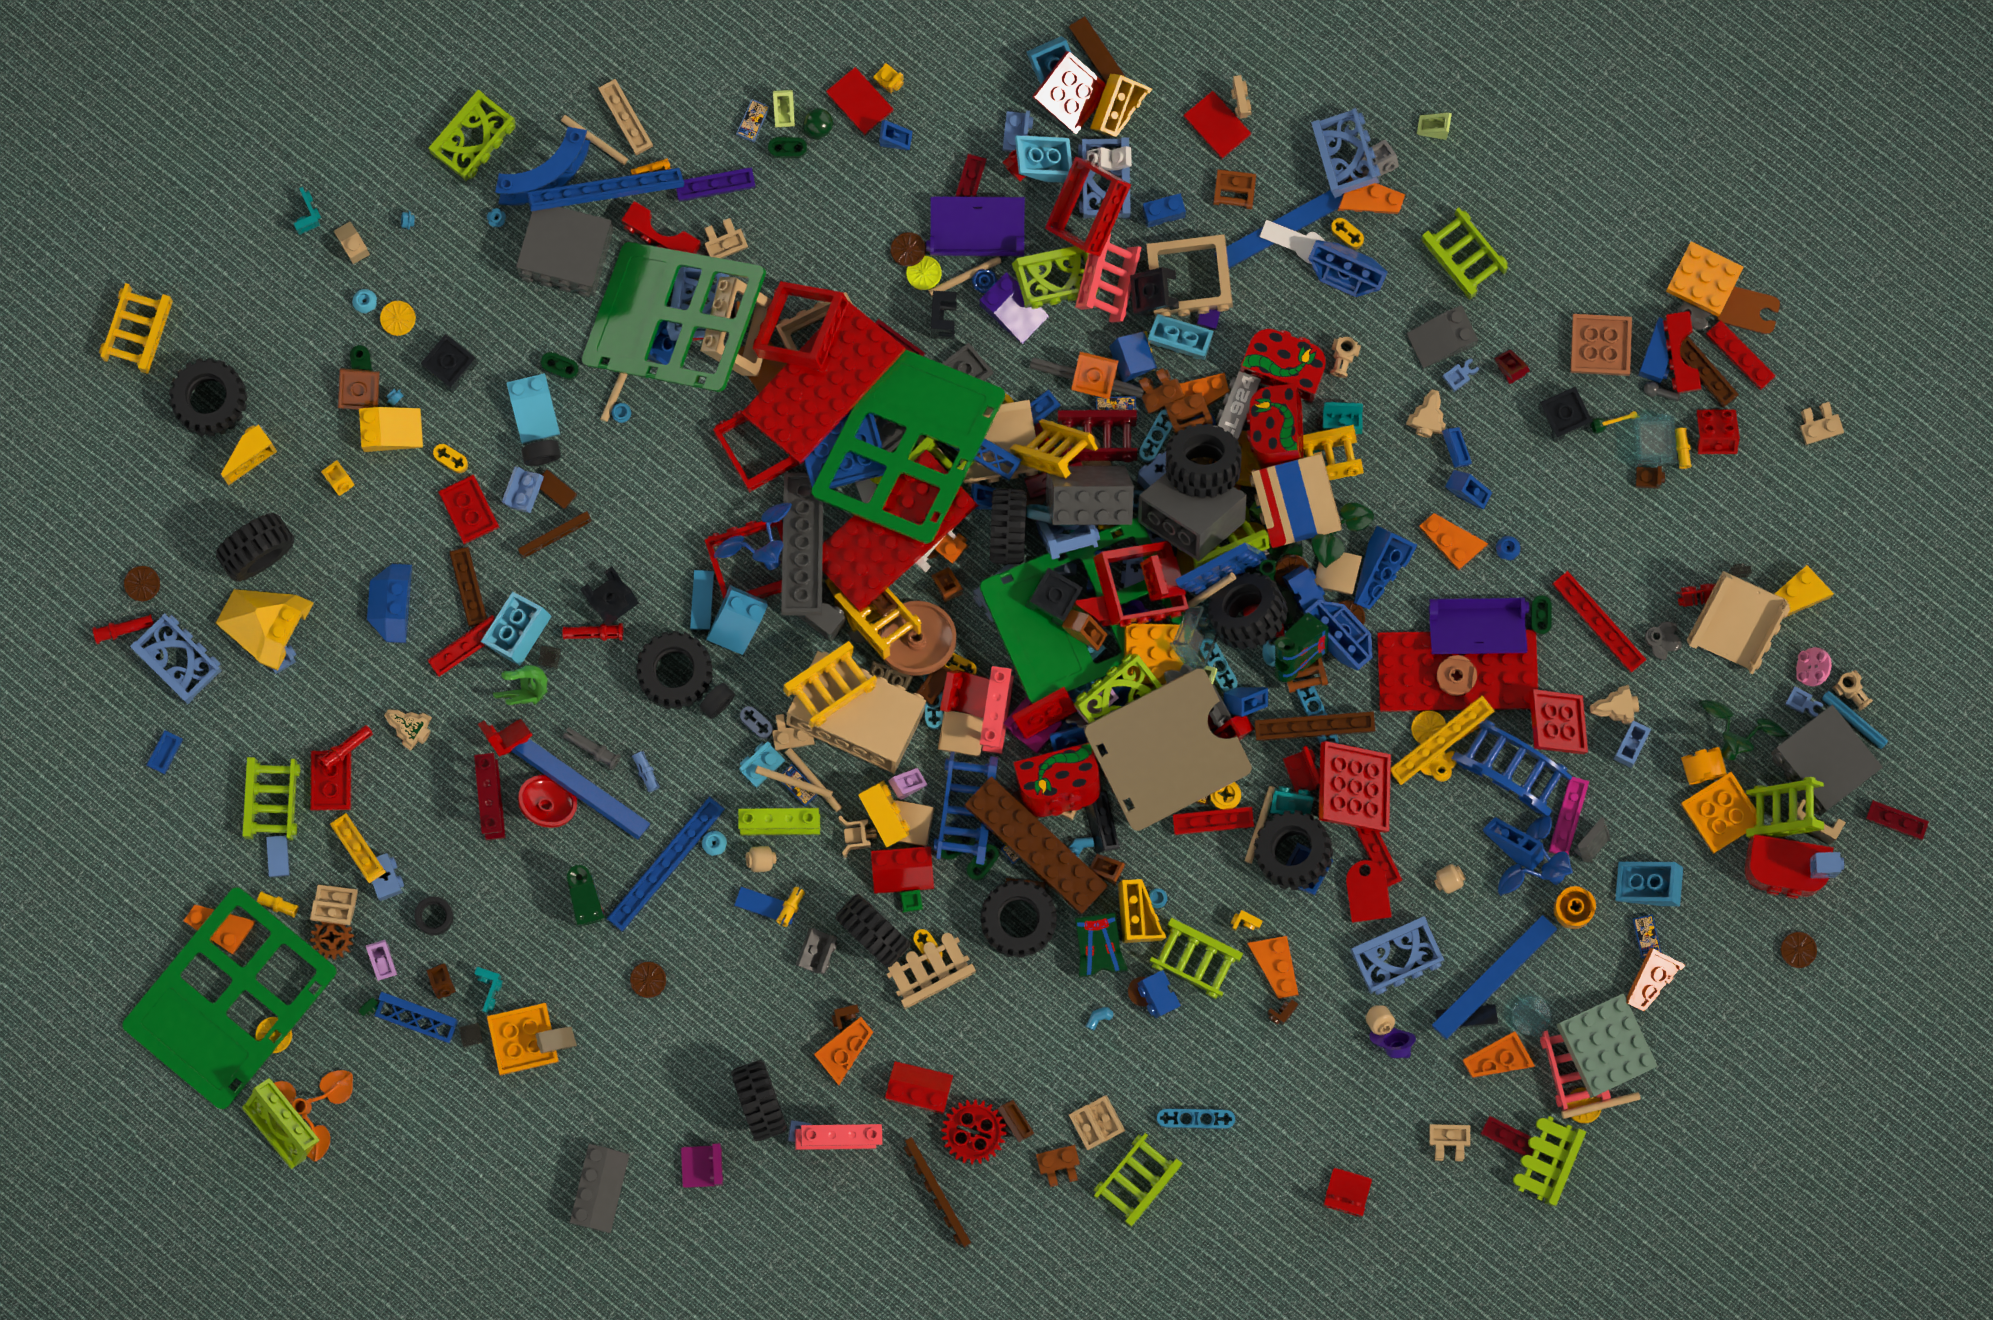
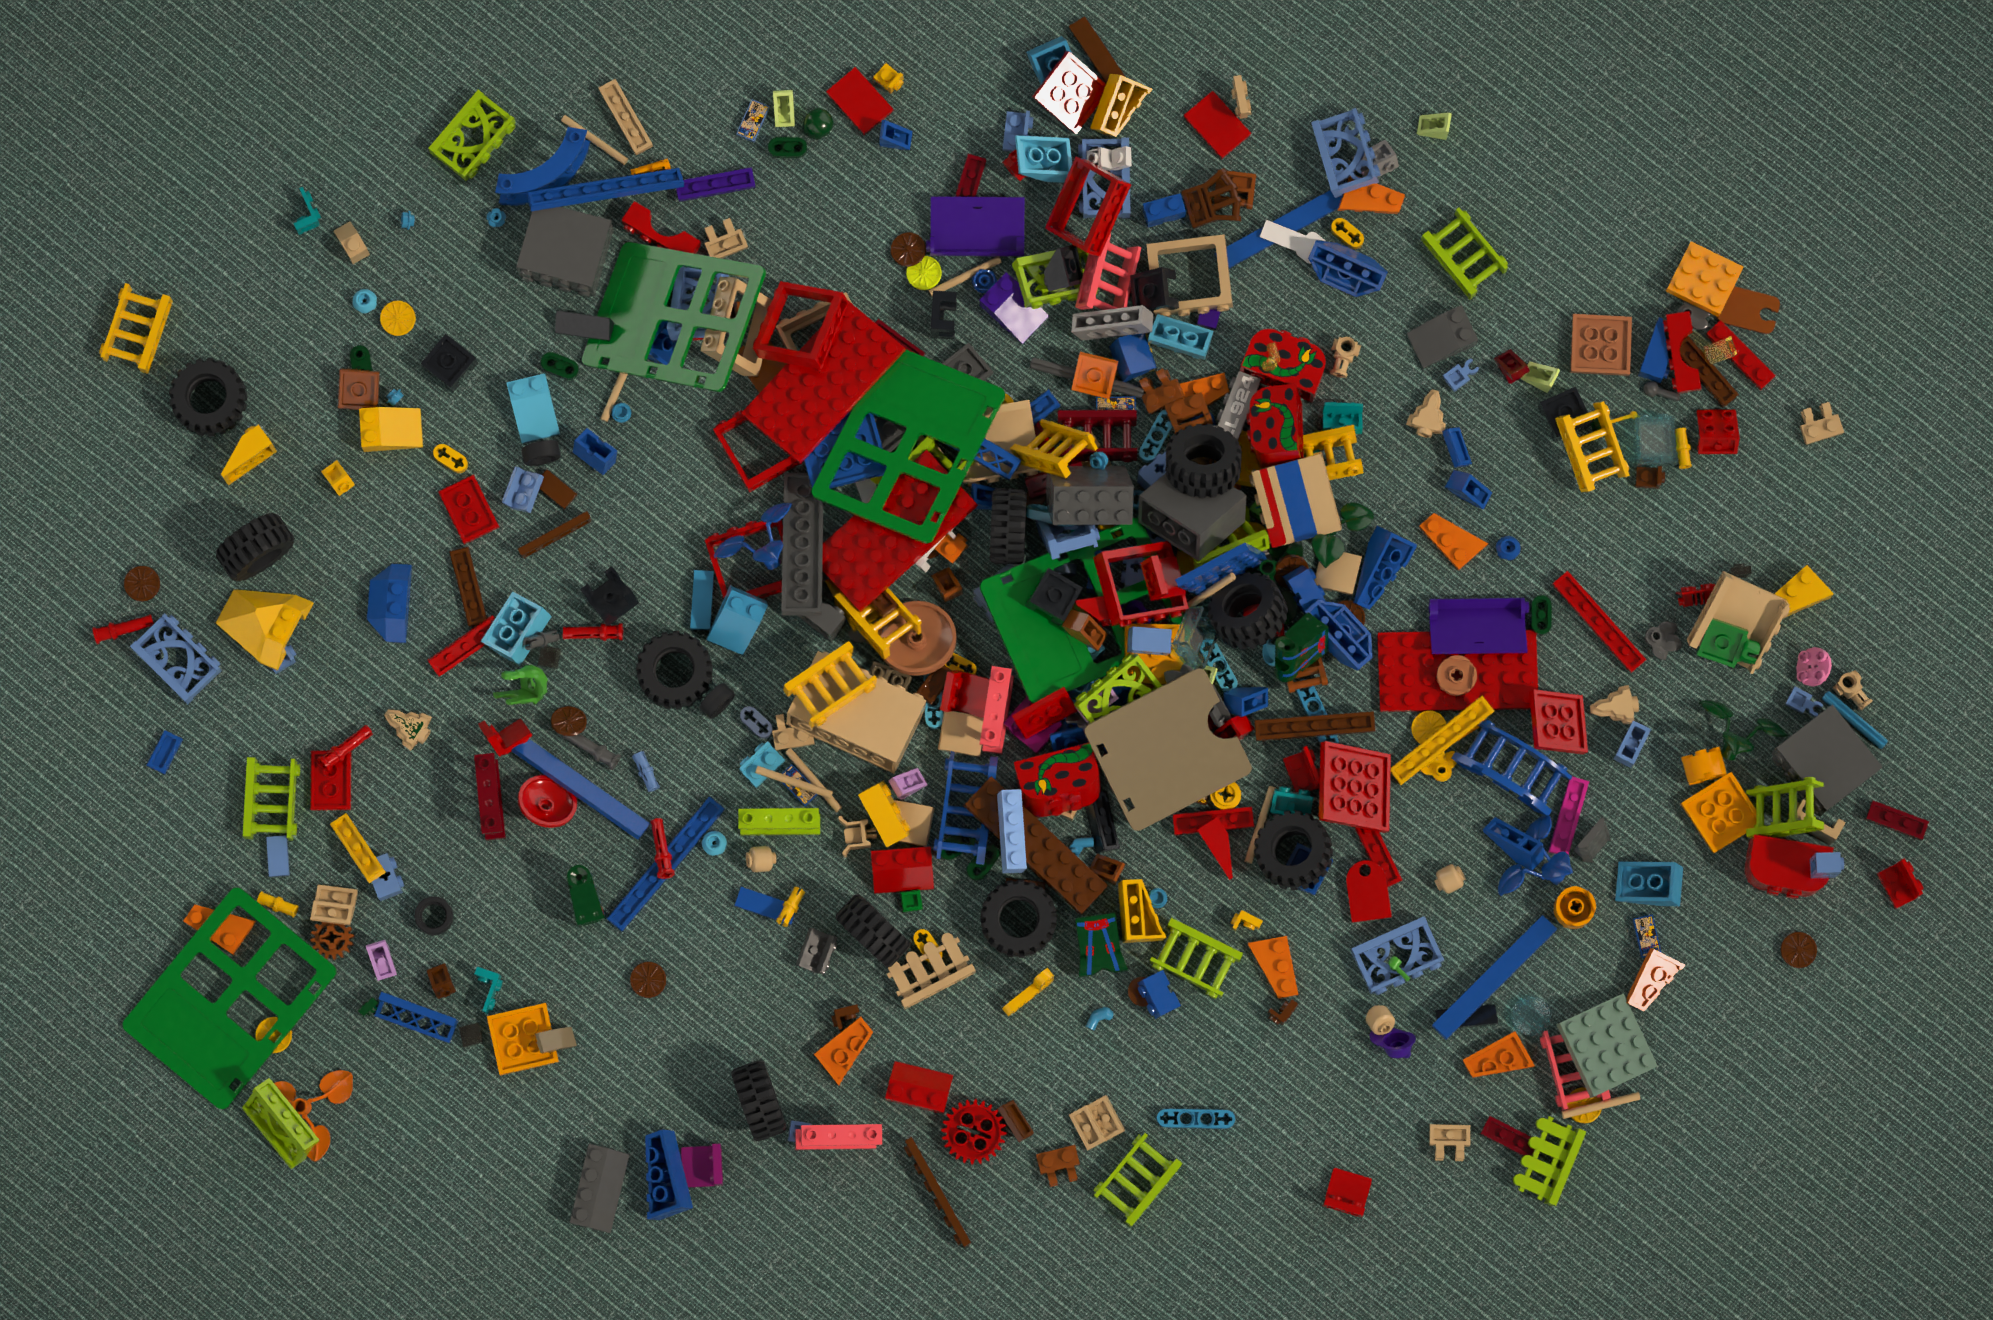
none -> dark grey pin [523,629,559,650]
none -> reddish brown wheel [551,706,587,736]
none -> black slope [555,311,615,341]
none -> blue brick [573,428,617,475]
none -> blue wedge [645,1130,693,1220]
none -> red pin [650,818,675,879]
none -> light blue brick [997,789,1027,873]
none -> yellow beam [1002,968,1054,1017]
none -> black slope [1044,245,1083,292]
none -> light grey brick [1071,305,1153,341]
none -> dark azure plate [1089,452,1108,470]
none -> medium blue panel [1127,627,1172,656]
none -> reddish brown plate [1181,168,1242,229]
none -> red slope [1196,815,1233,880]
none -> clear yellow arm [1262,343,1280,372]
none -> bright green hand [1388,956,1410,981]
none -> yellowish green slope [1521,361,1560,393]
none -> yellow fence [1555,401,1630,492]
none -> green plate [1697,618,1761,668]
none -> clear yellow brick [1704,336,1737,365]
none -> red bracket [1877,858,1923,909]

